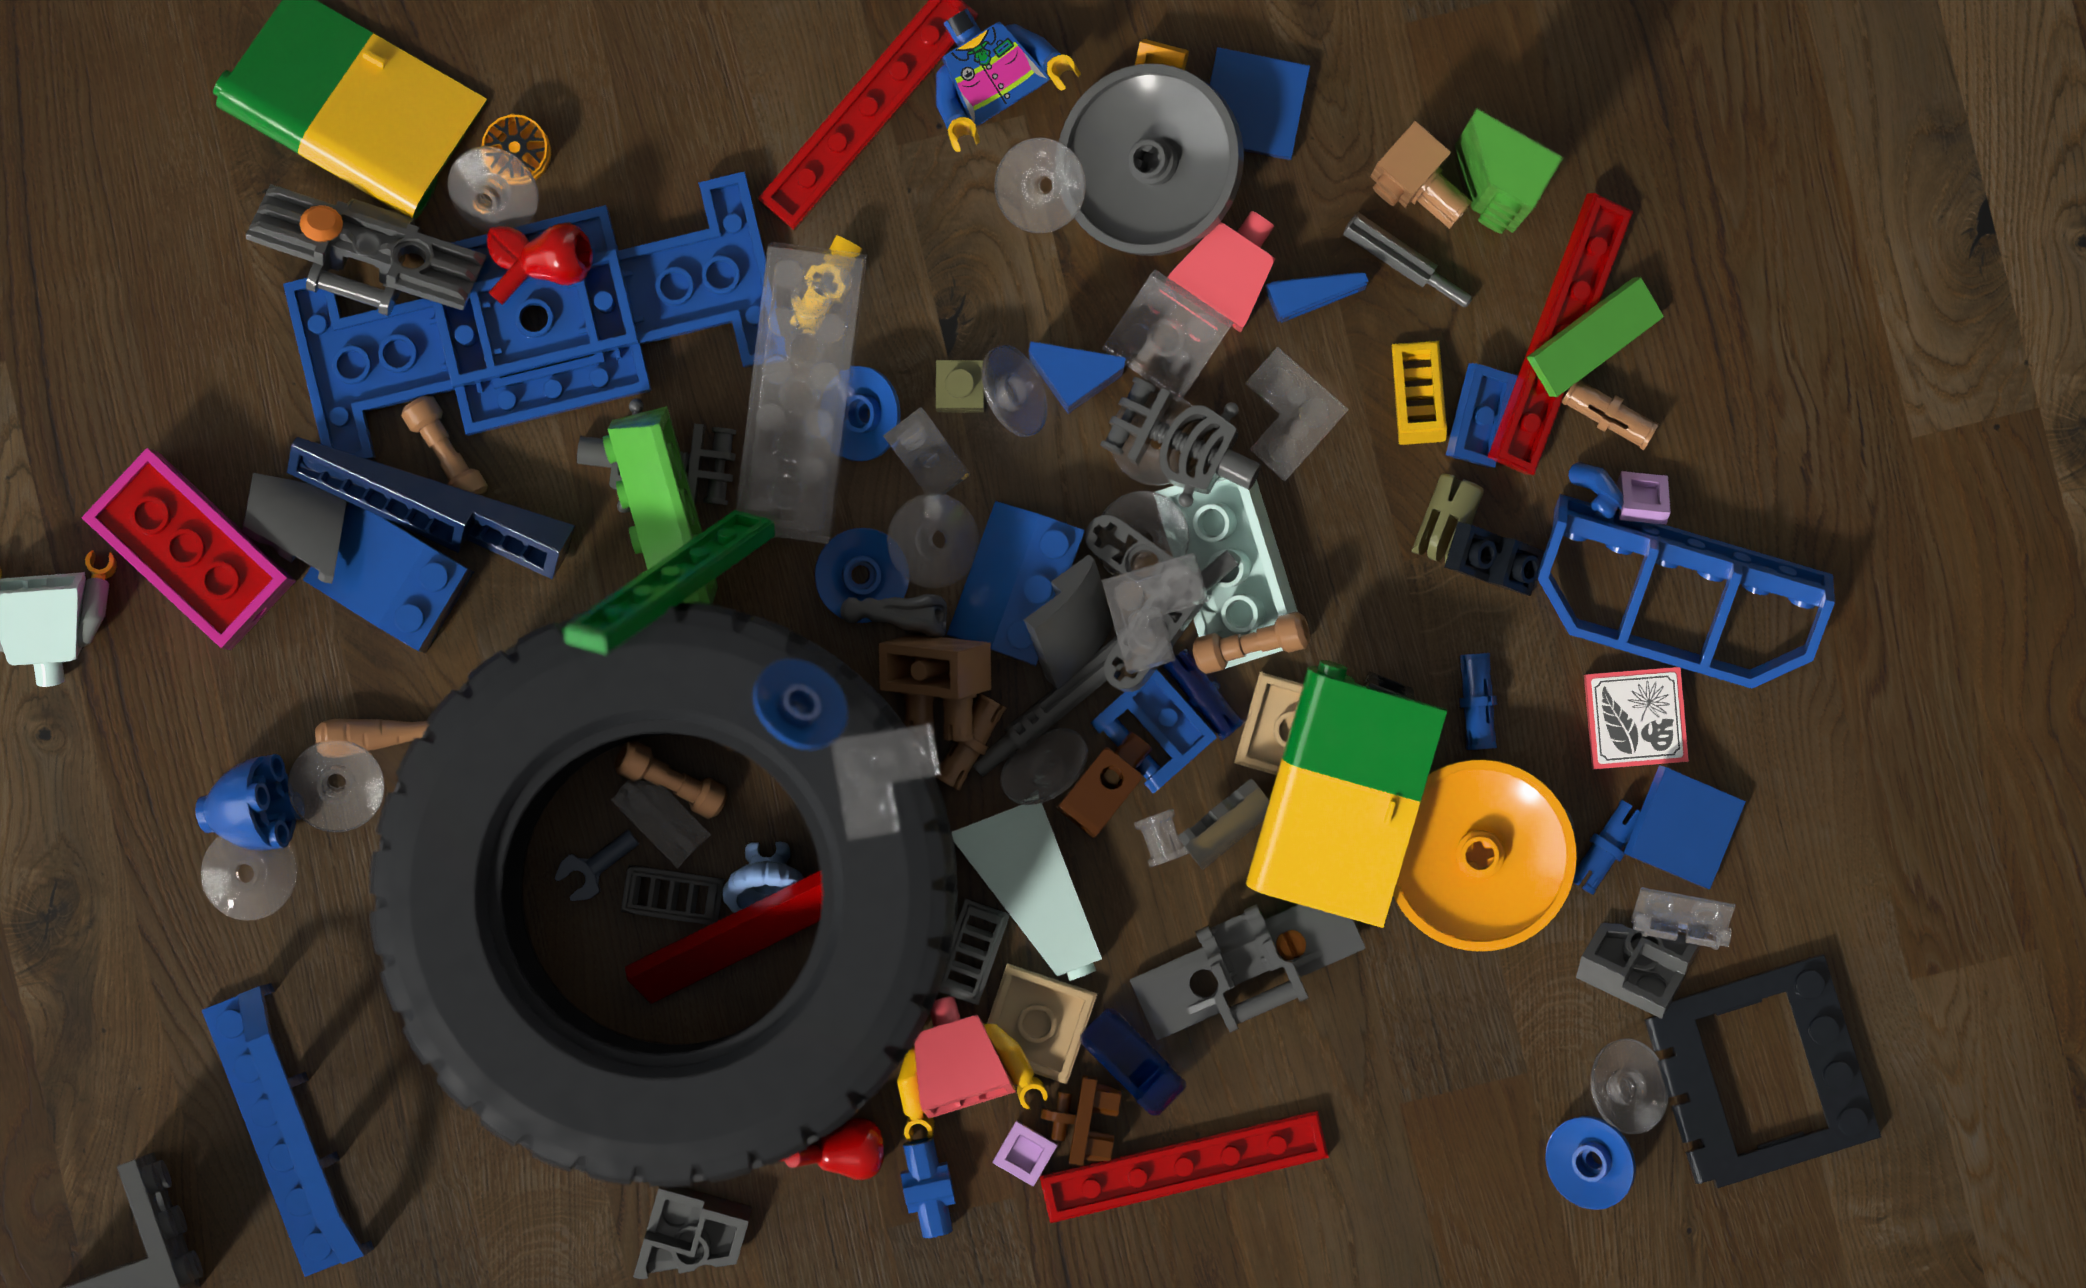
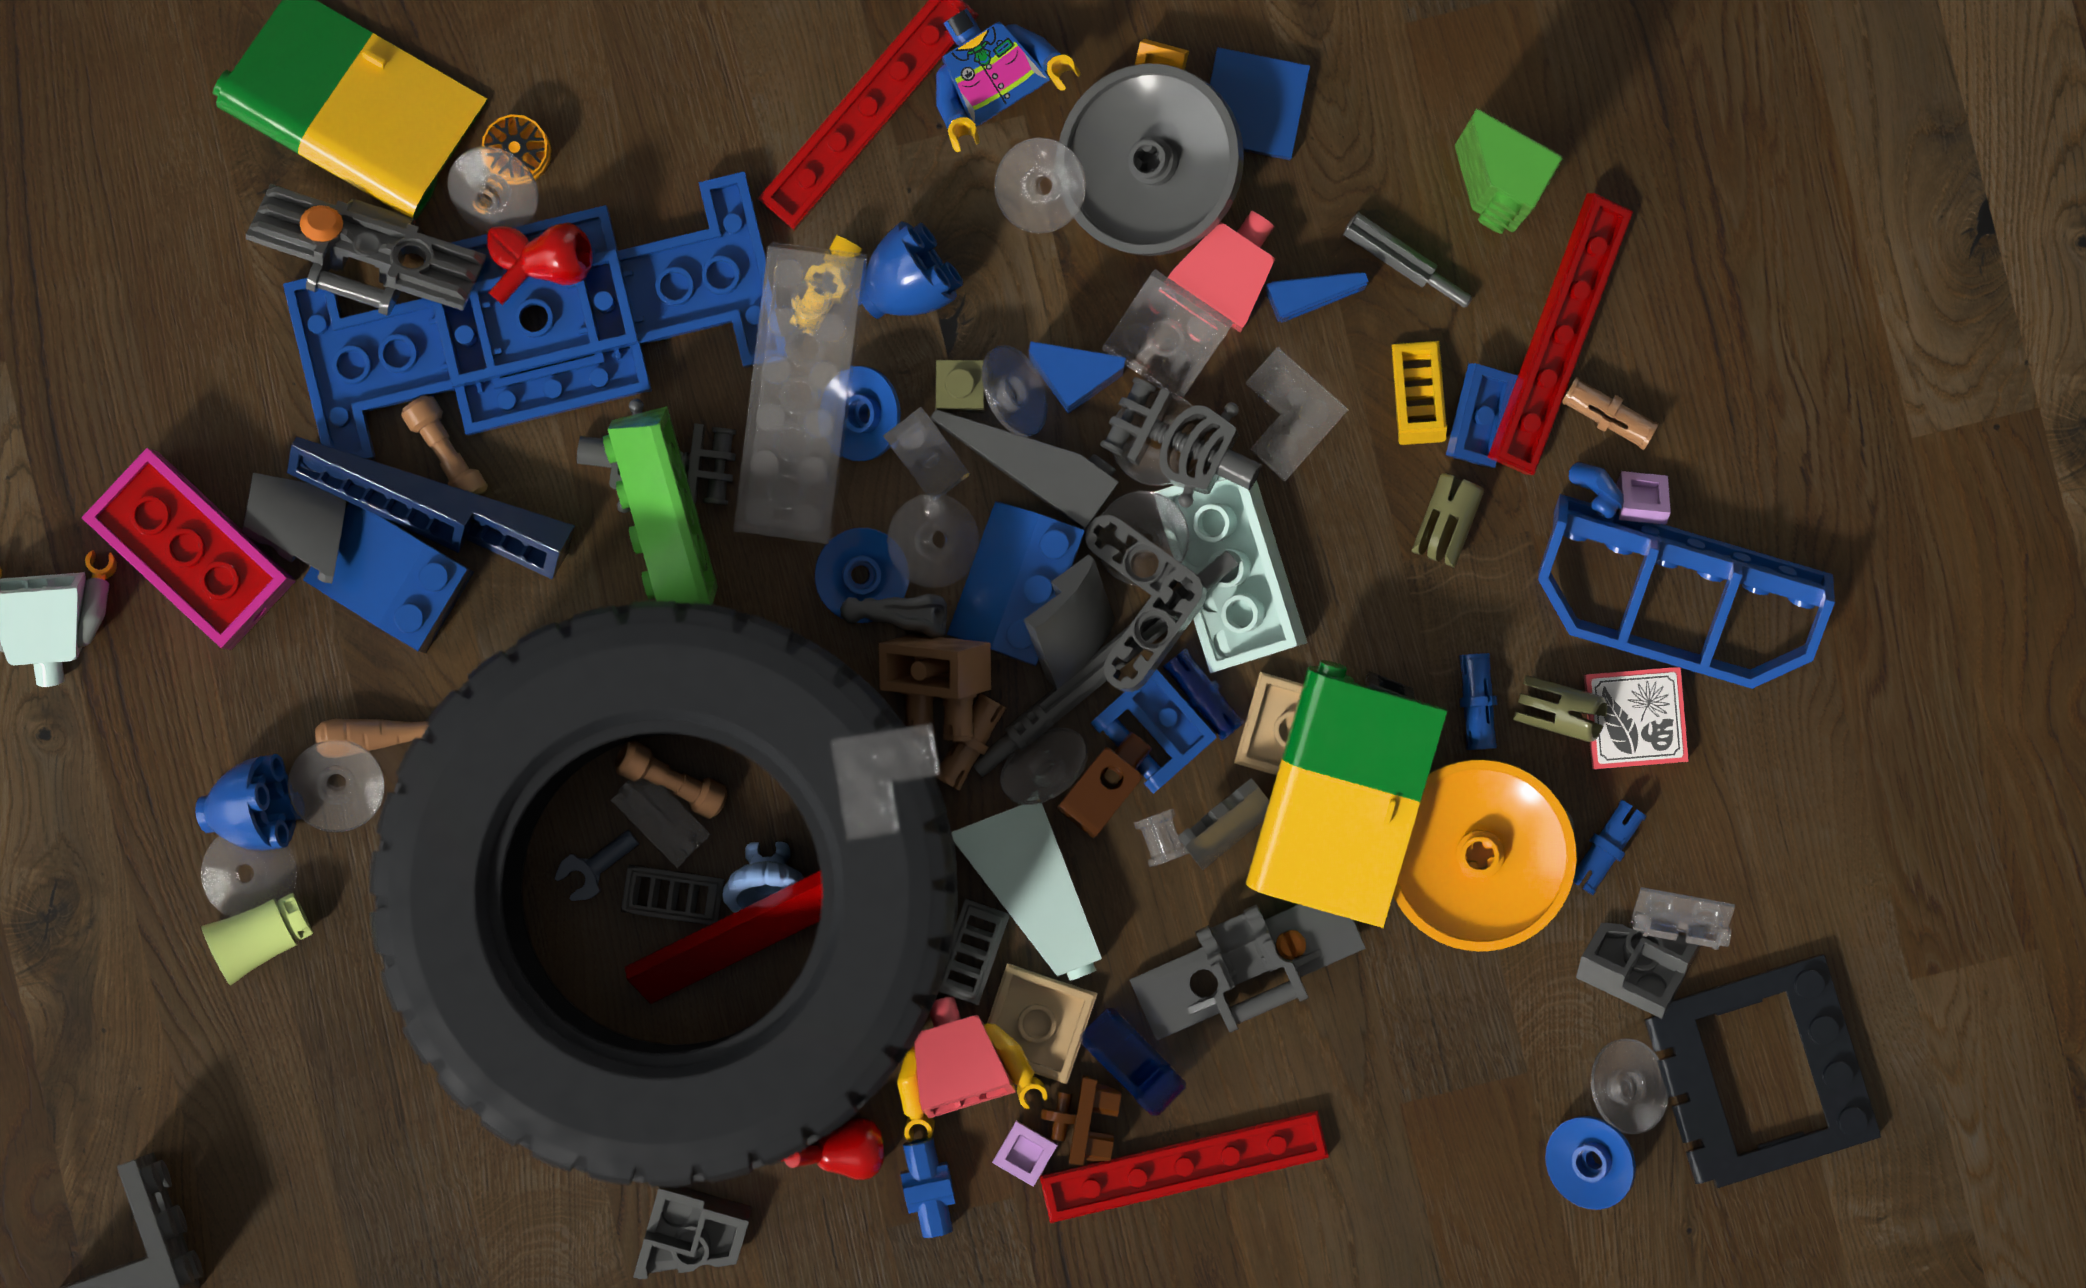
blue plate [202,983,374,1277] -> none
green tile [564,510,775,655] -> none
blue dish [753,659,848,749] -> none
clear plate [1102,553,1209,674] -> none
medium nougat piece [1193,611,1310,674] -> none
medium nougat brick [1370,121,1472,229] -> none
black slope [1445,522,1544,596] -> none
bright green tile [1527,277,1664,397] -> none
blue tile [1623,765,1746,889] -> none
none -> yellowish green plant [201,893,313,986]
none -> blue piece [856,221,963,319]
none -> dark grey slope [930,409,1119,530]
none -> olive arm [1513,675,1607,742]

